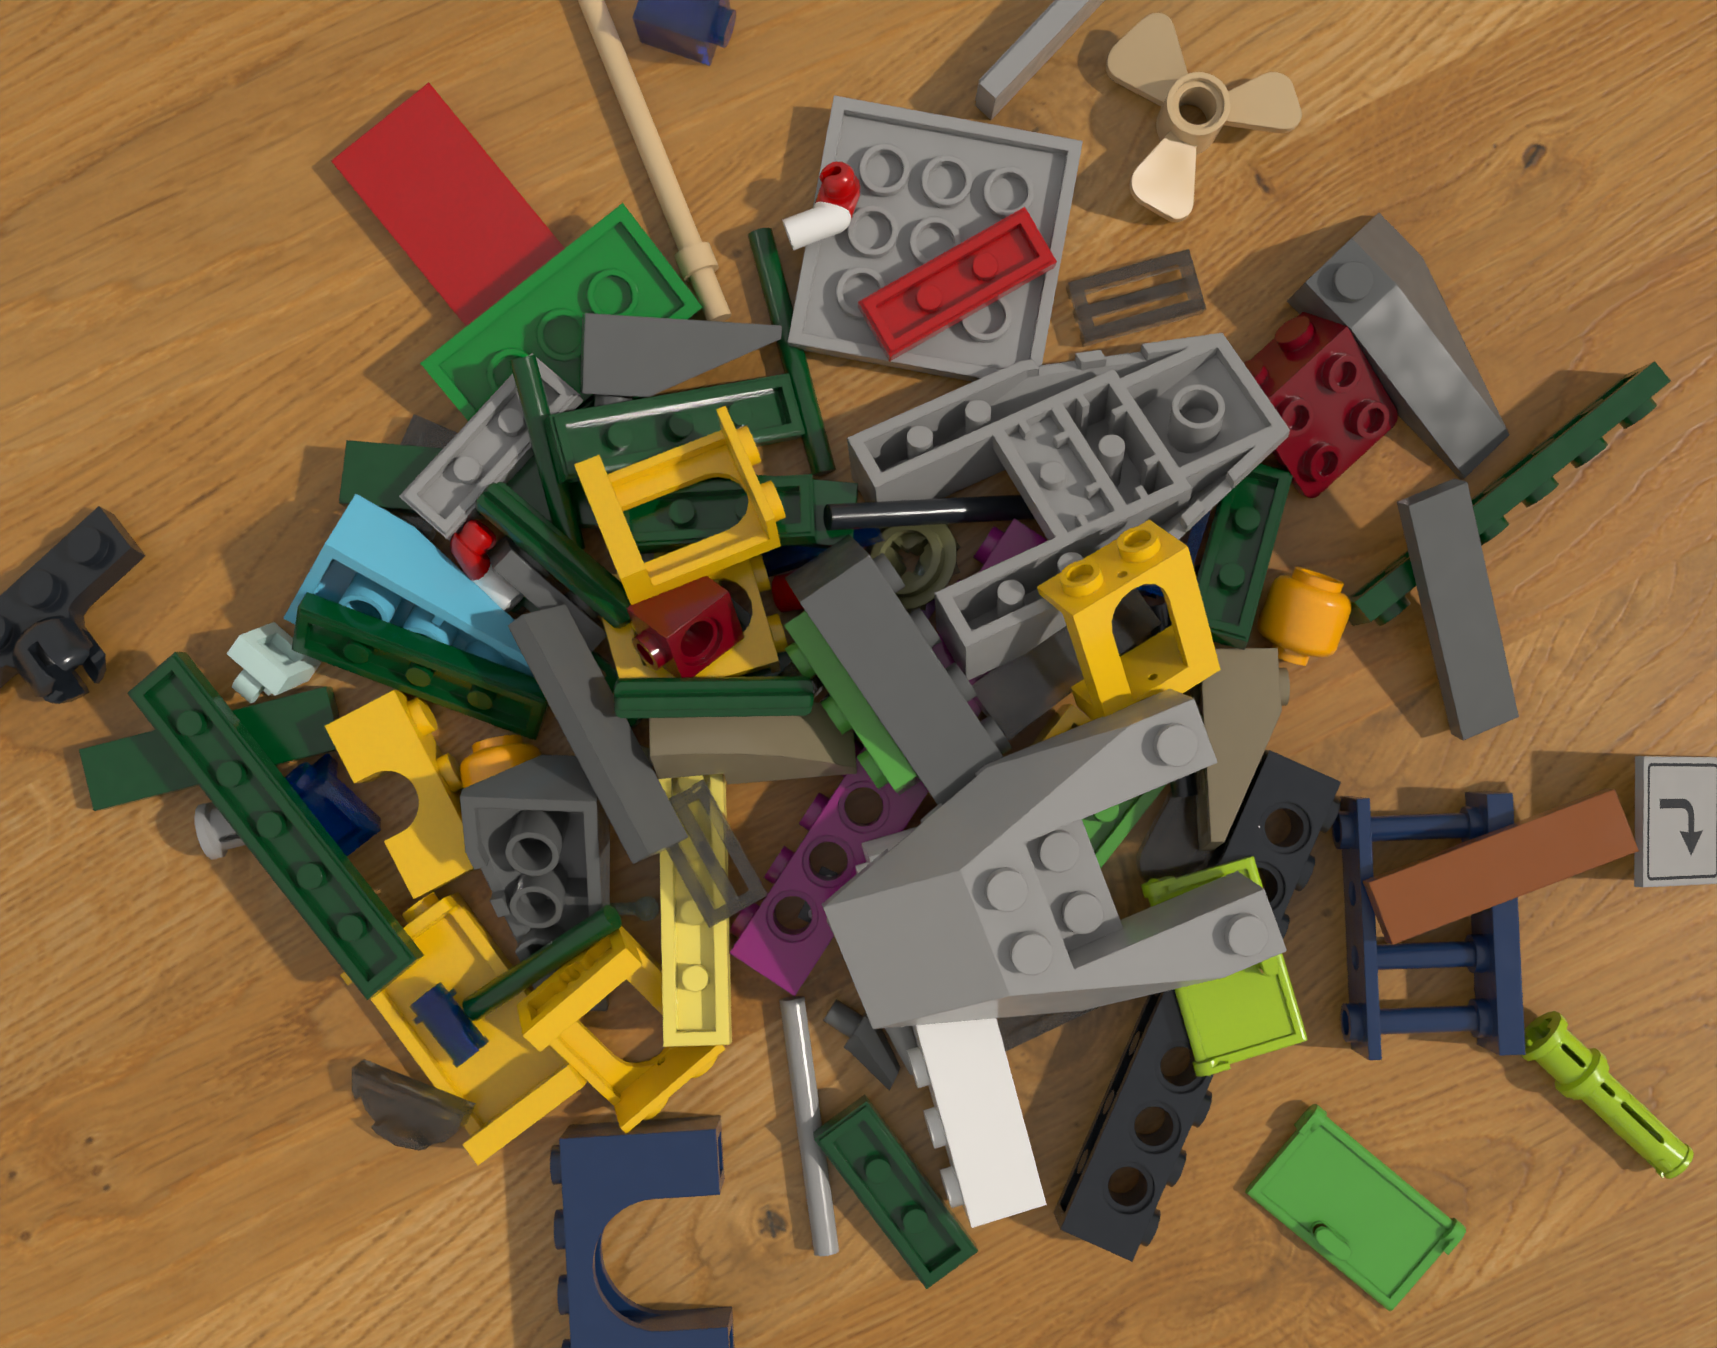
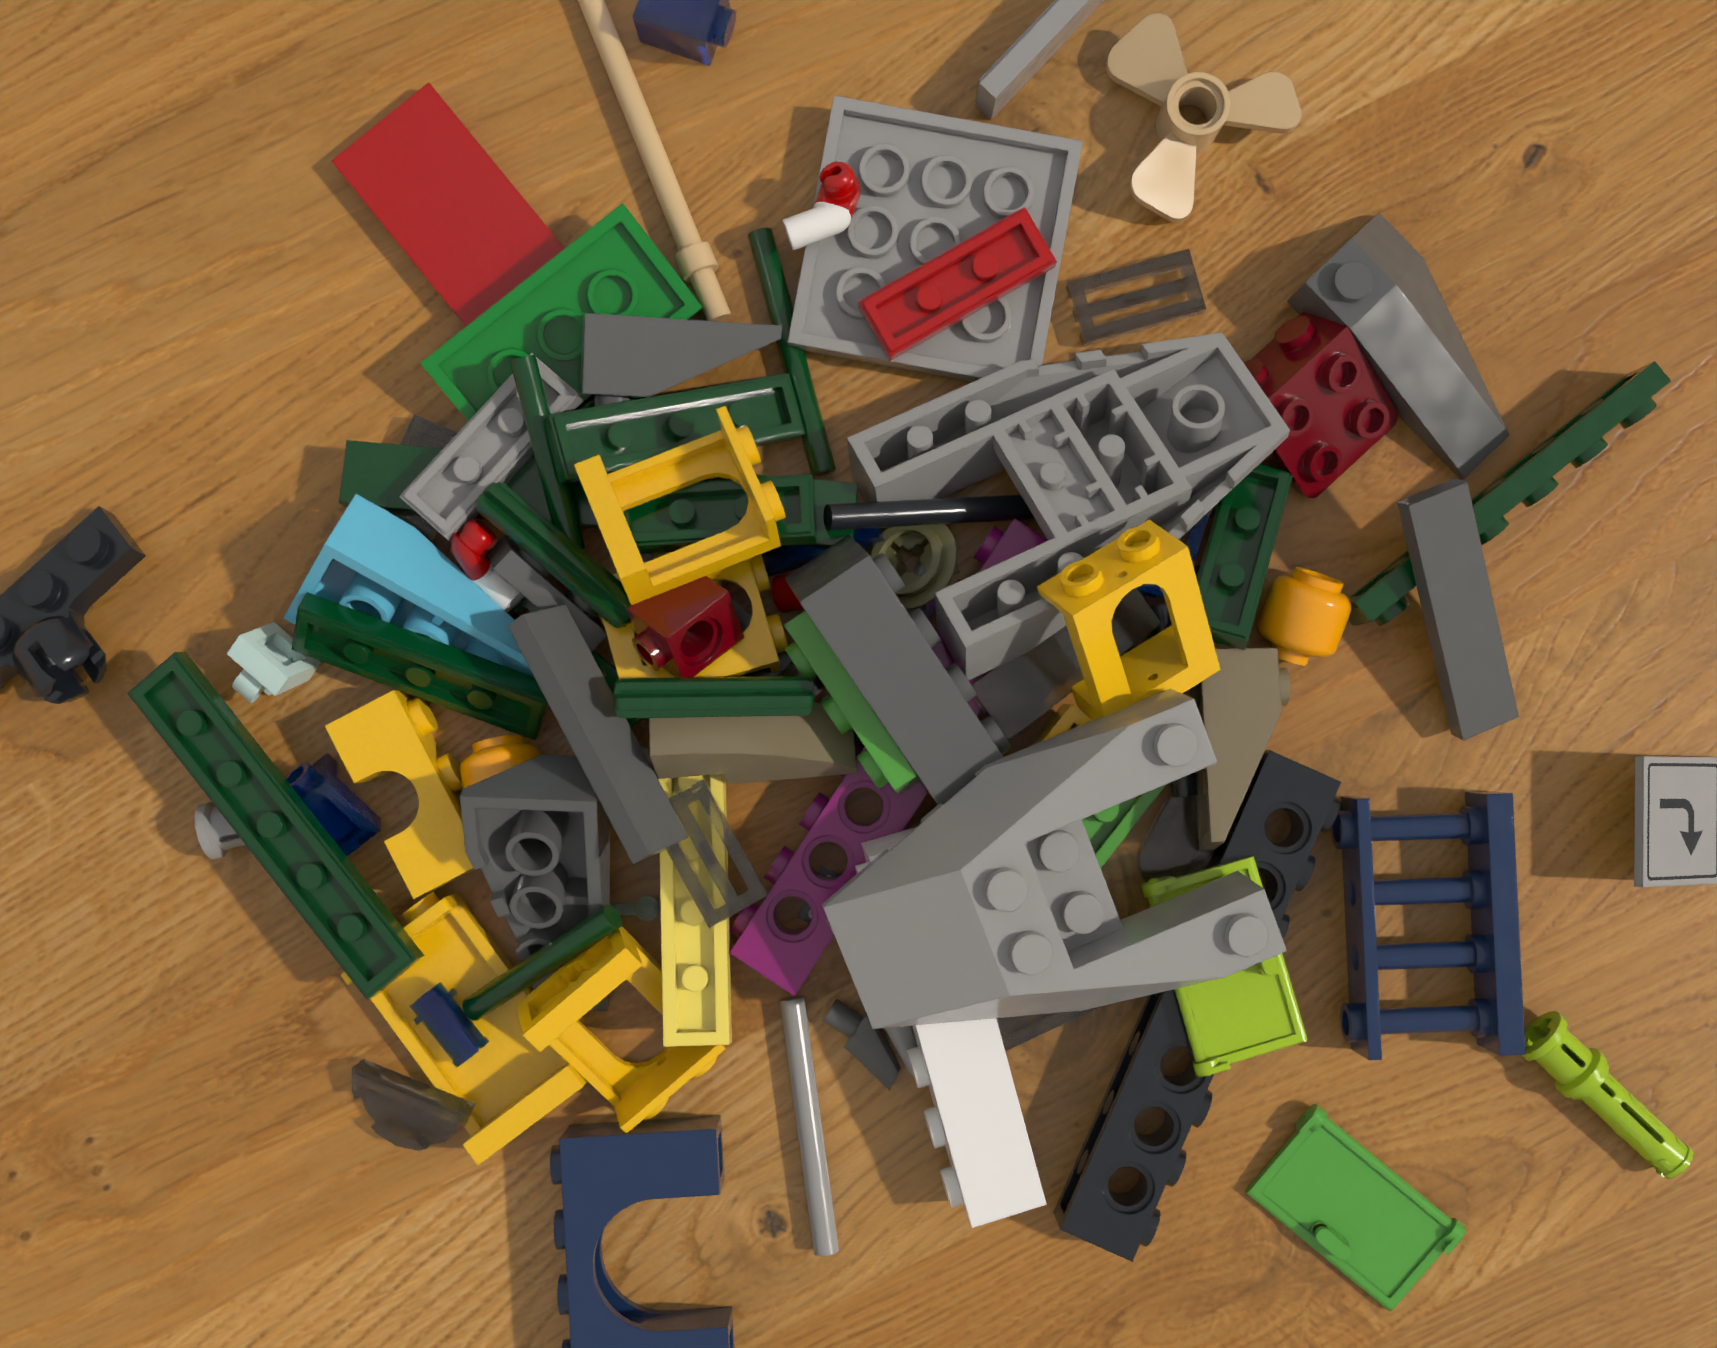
dark green tile [79,686,340,811] -> none
dark green tile [813,1094,978,1289] -> none
dark orange tile [1363,788,1639,945] -> none

